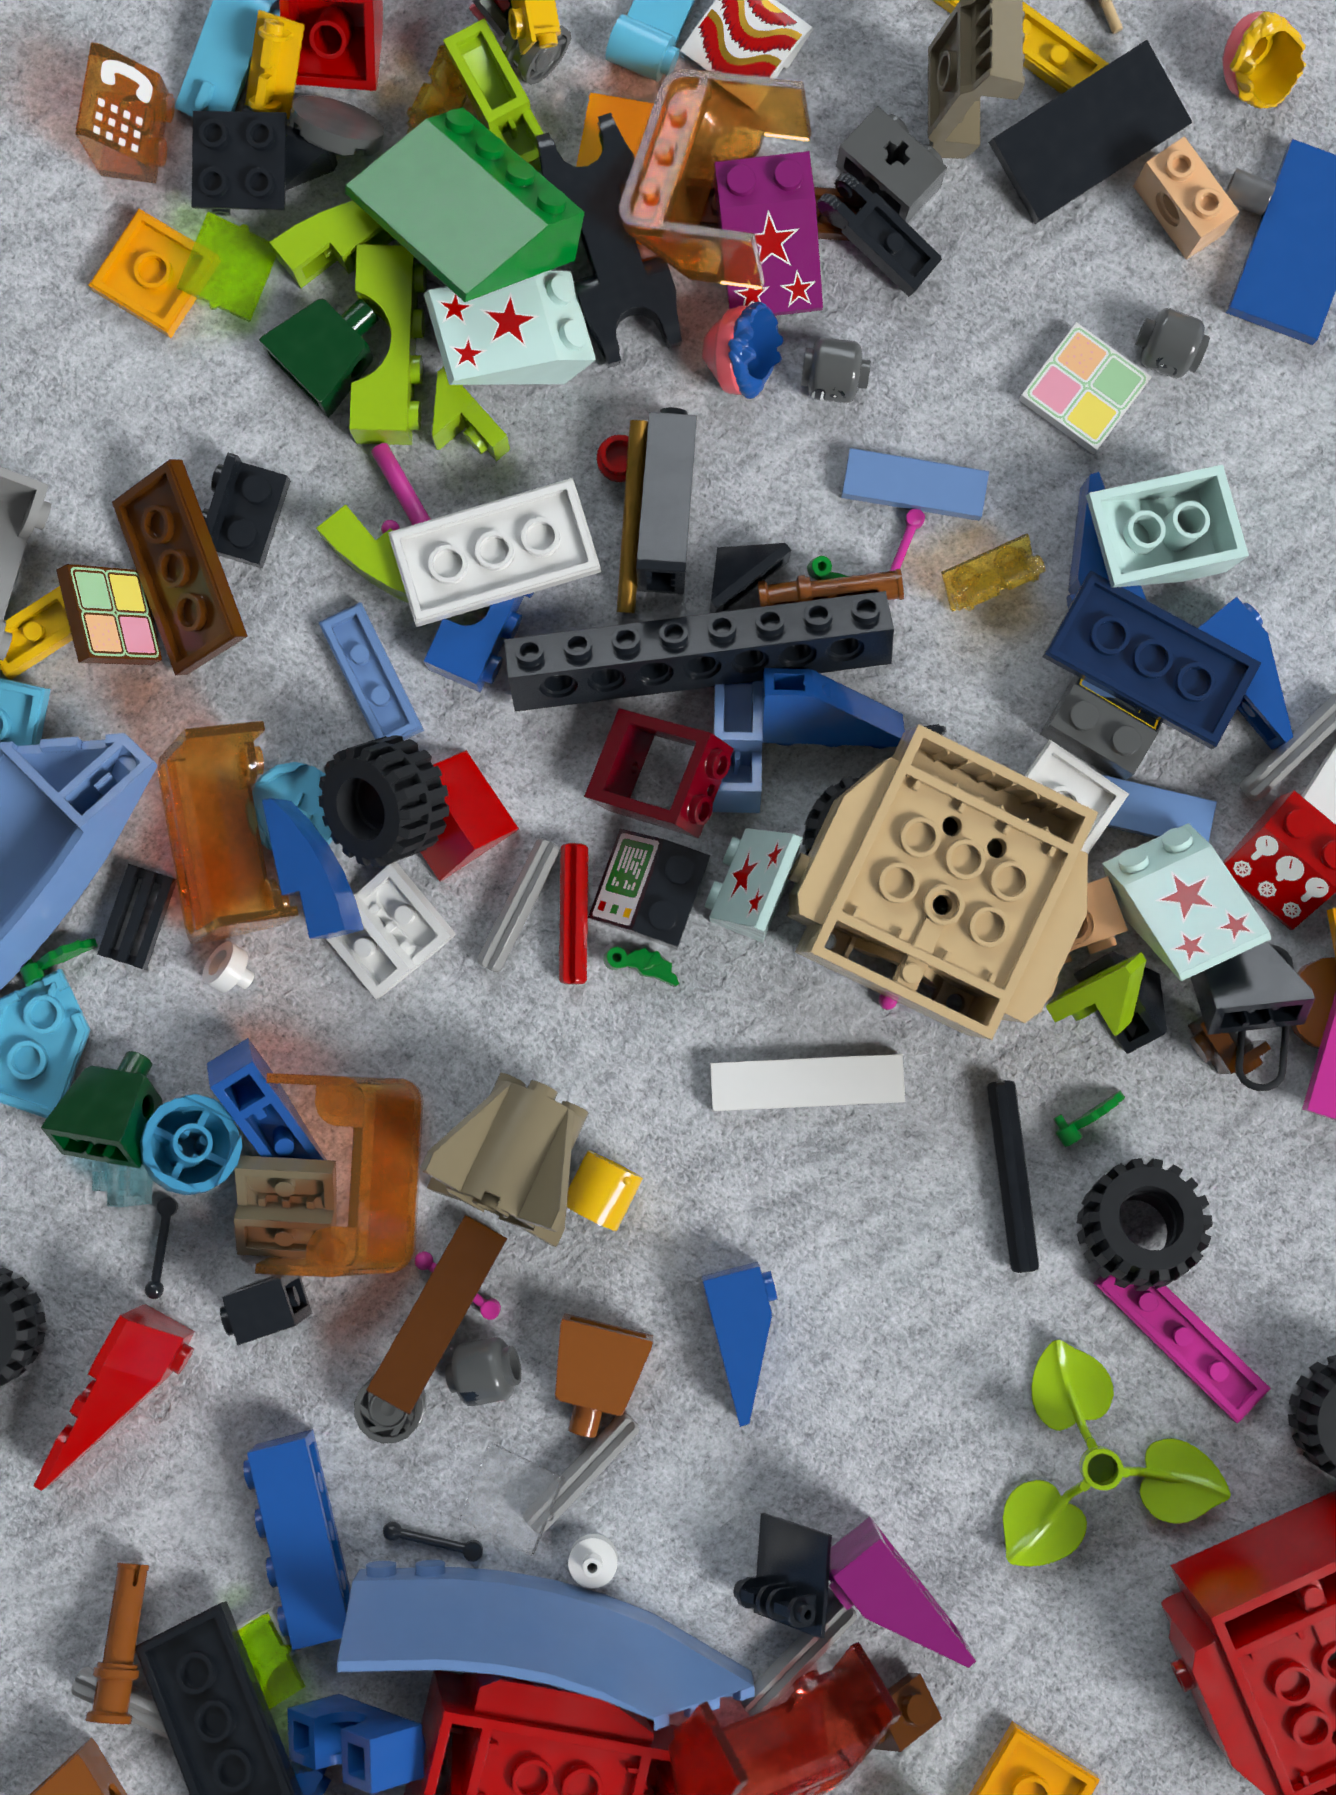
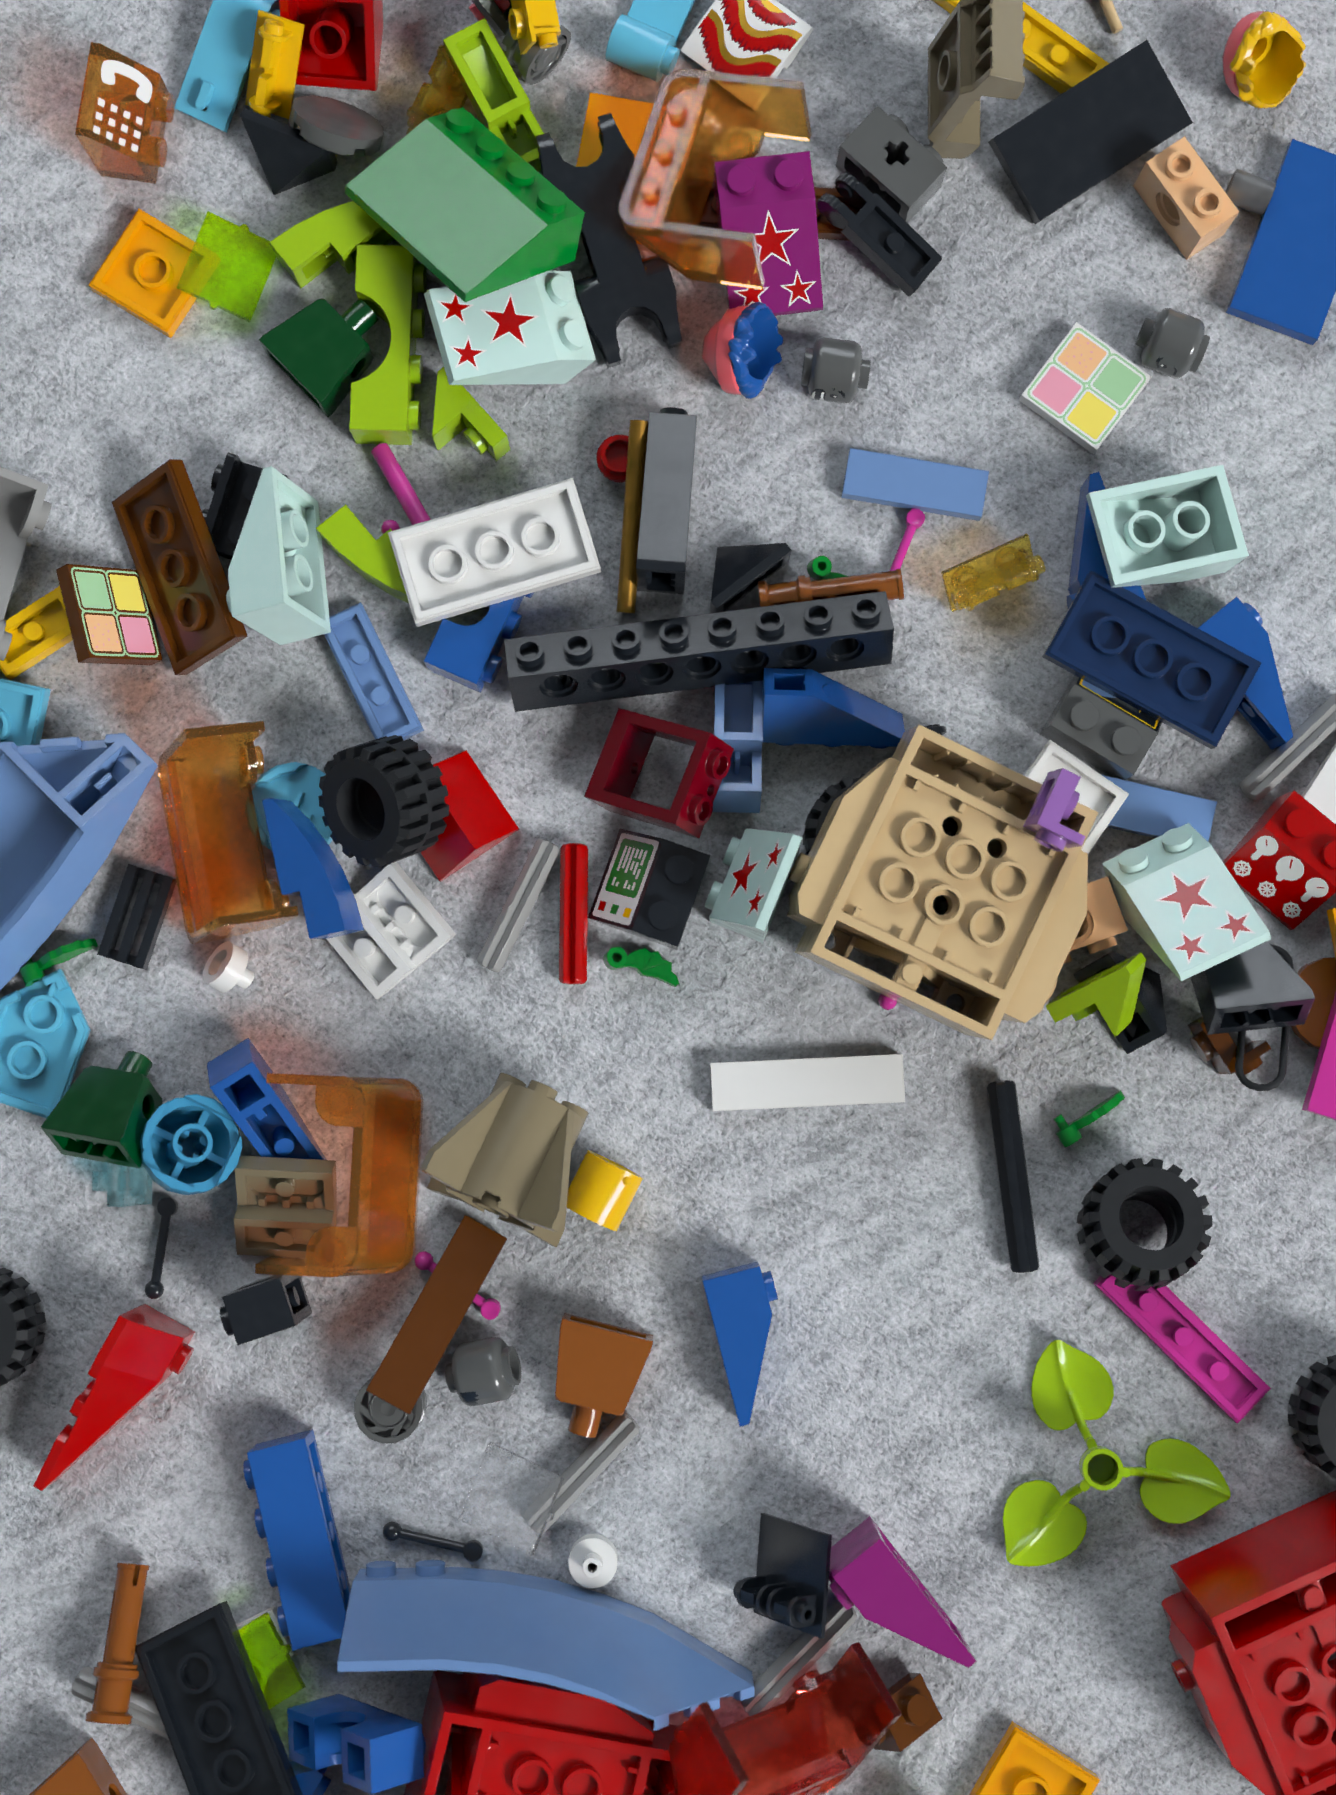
black hinge [191,111,287,216] -> none
none -> light aqua slope [226,466,331,645]
none -> medium lavender bracket [1023,768,1085,852]

